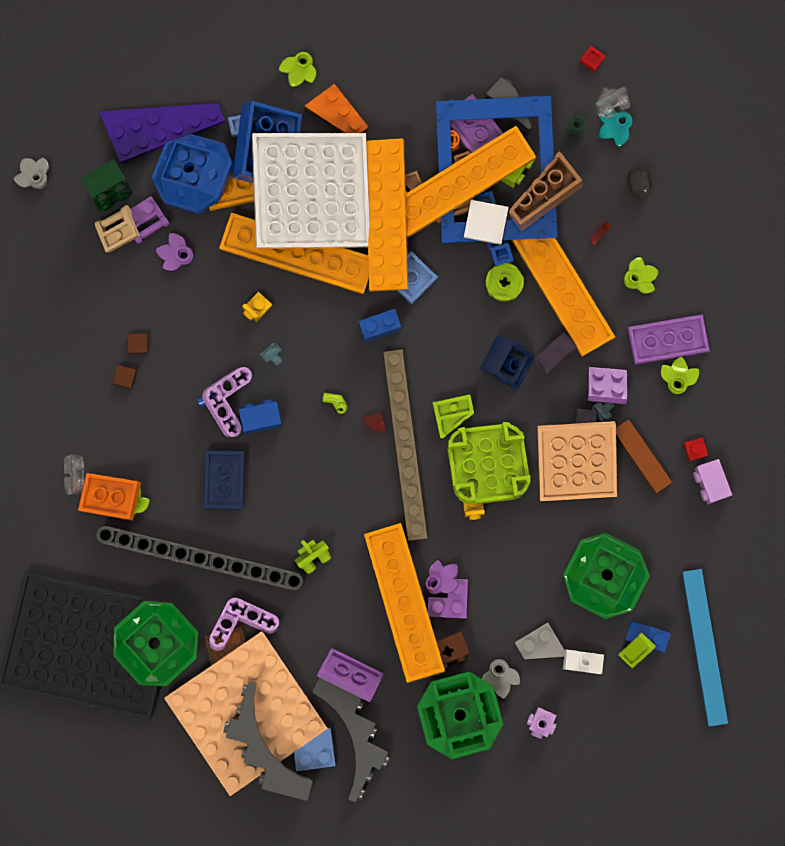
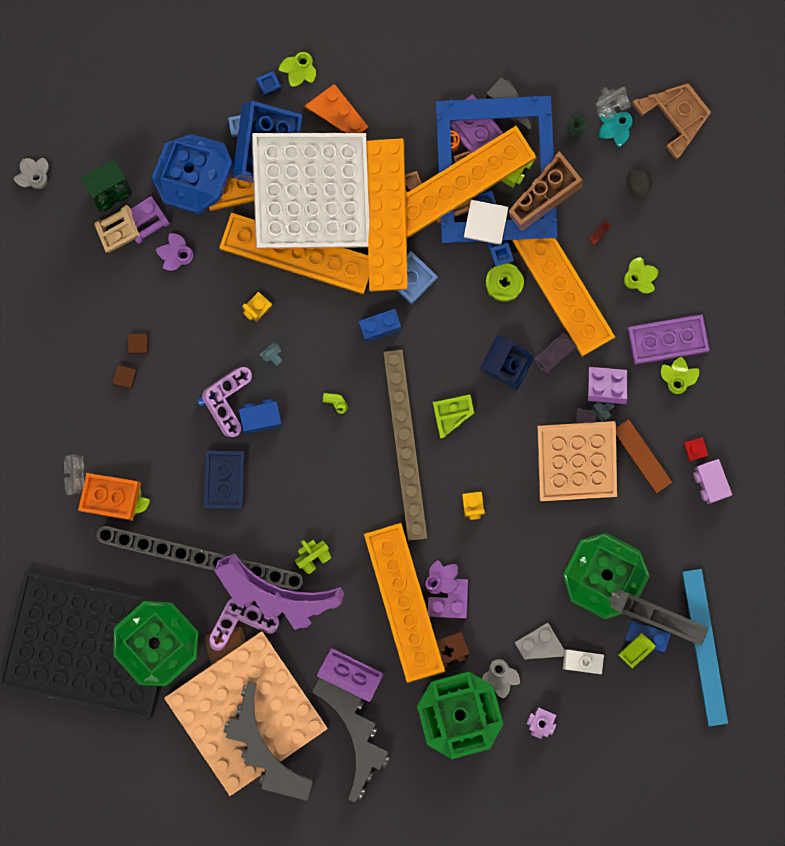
dark purple wing [99,103,225,164] -> none
medium blue wing [294,728,336,771] -> none
clear red tile [363,413,386,433] -> none
lime tile [447,422,531,504] -> none
red tile [579,46,606,72] -> none
none -> medium lavender arch [214,554,344,630]
none -> blue tile [256,71,281,96]
none -> dark grey arch [609,589,709,646]
none -> medium nougat wing [632,83,711,160]

